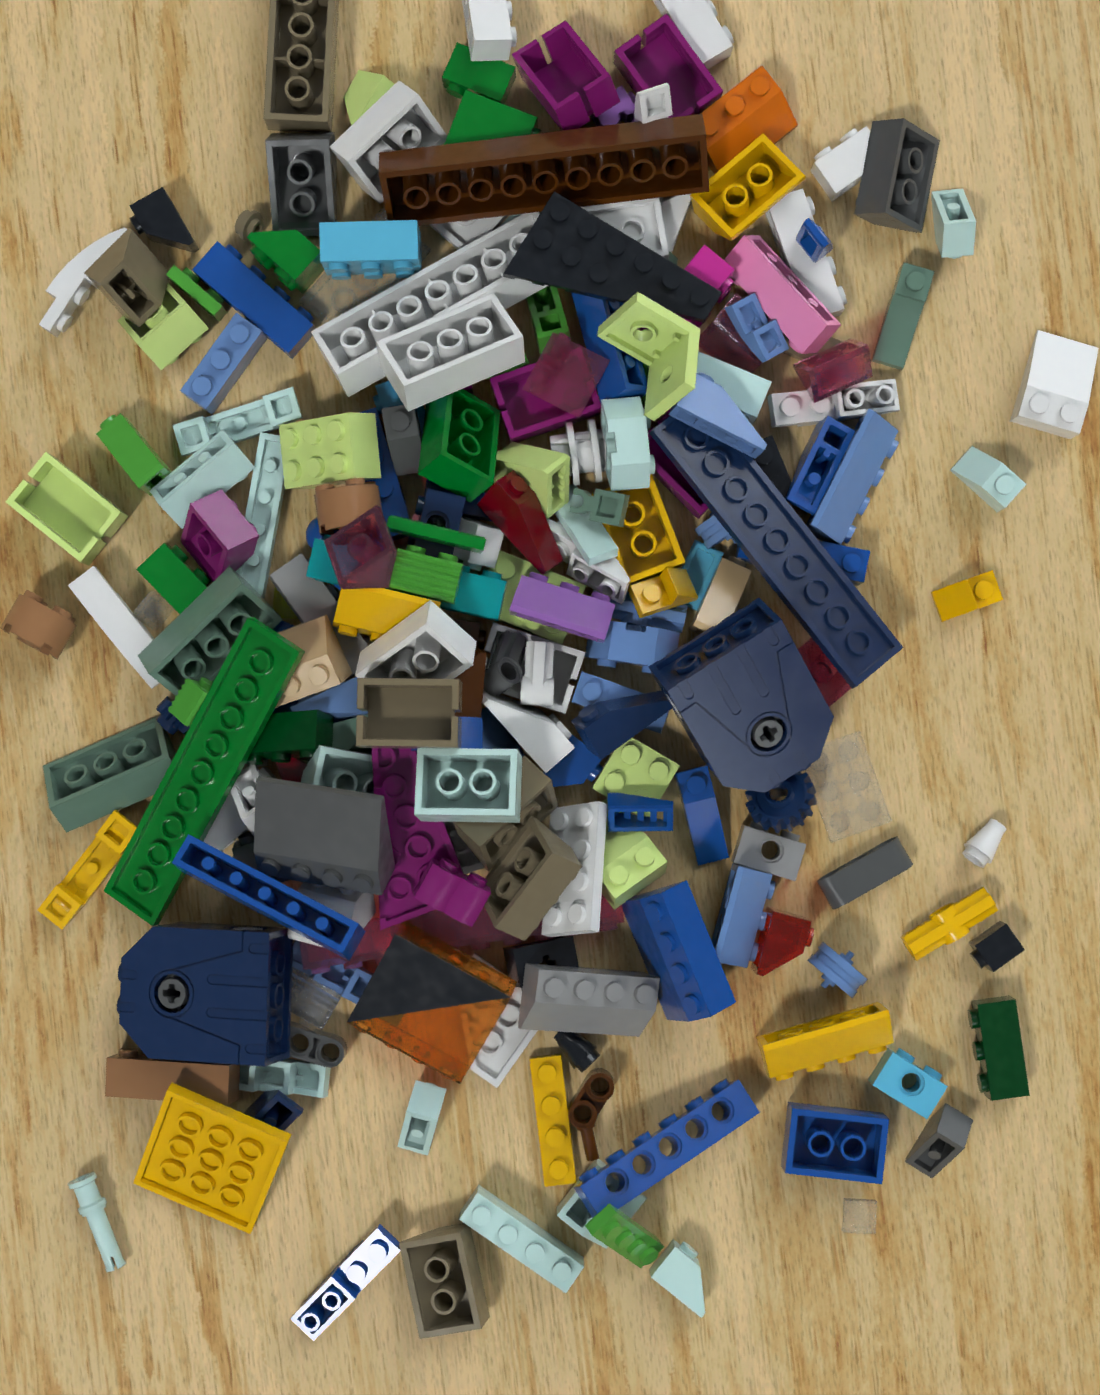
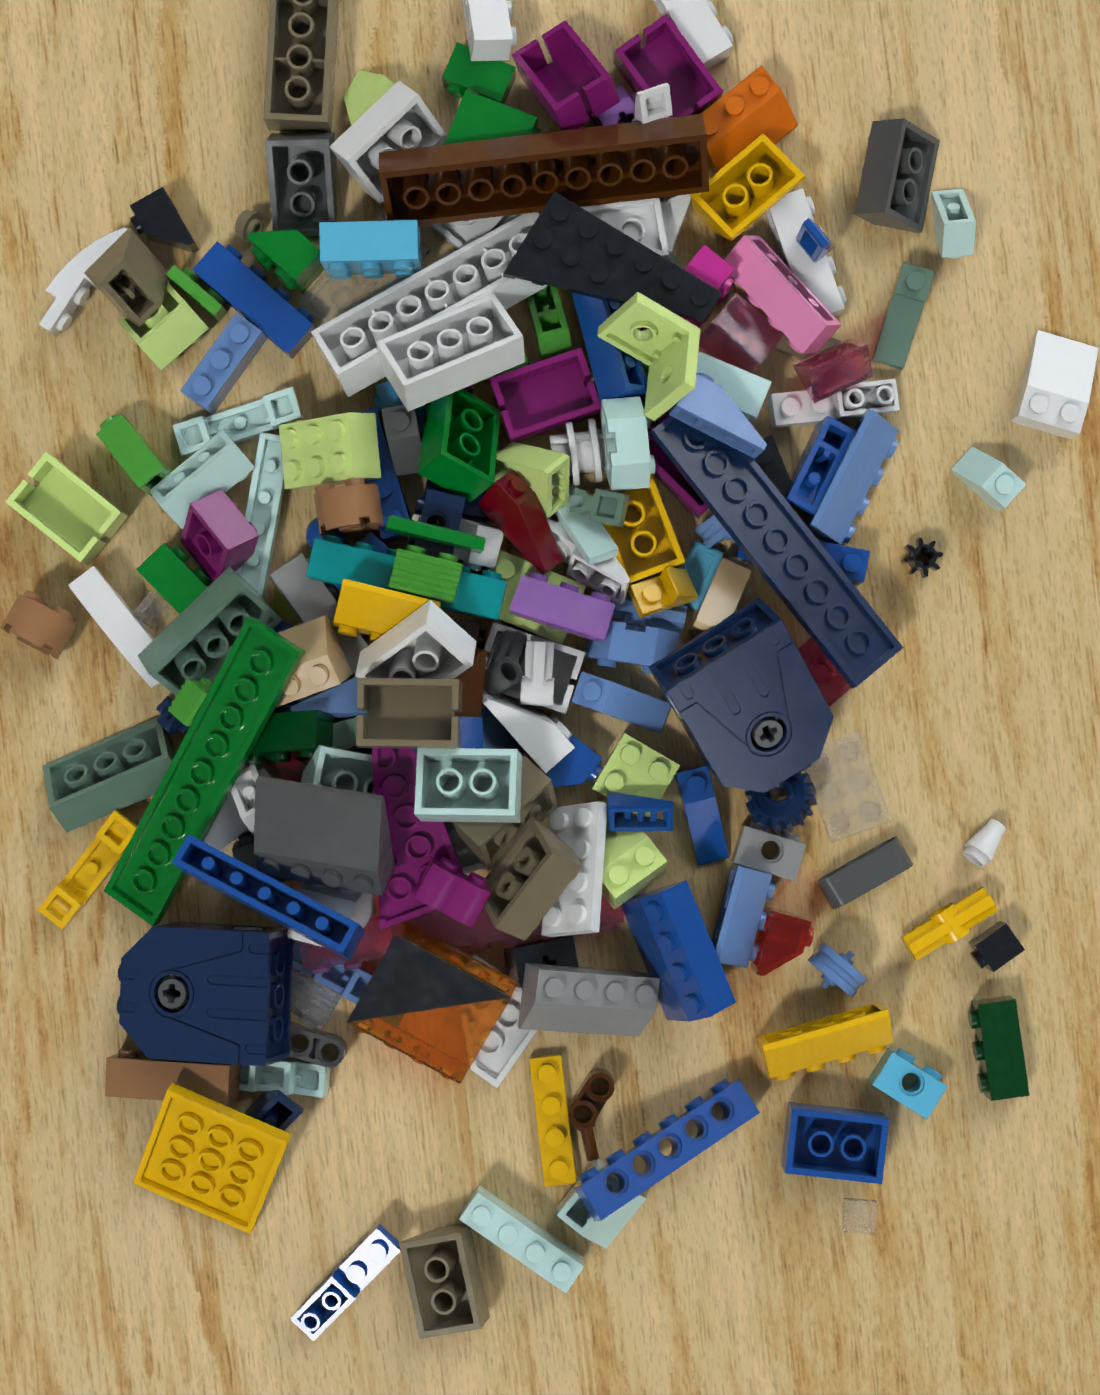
light aqua pin [68,1172,126,1272] -> none
clear pink slope [324,505,397,589] -> none
light aqua slope [397,1080,447,1156] -> none
clear pink hinge [523,332,610,418] -> none
black cone [553,1032,600,1073] -> none
dark blue slope [571,690,672,760] -> none
bright green plate [585,1203,664,1268] -> none
light aqua slope [649,1239,705,1318] -> none
medium blue slope [725,293,789,363] -> none
white slope [810,126,870,201] -> none
dark grey slope [905,1103,973,1178] -> none
yellow slope [931,570,1003,622] -> none
none -> black gear [901,537,943,578]

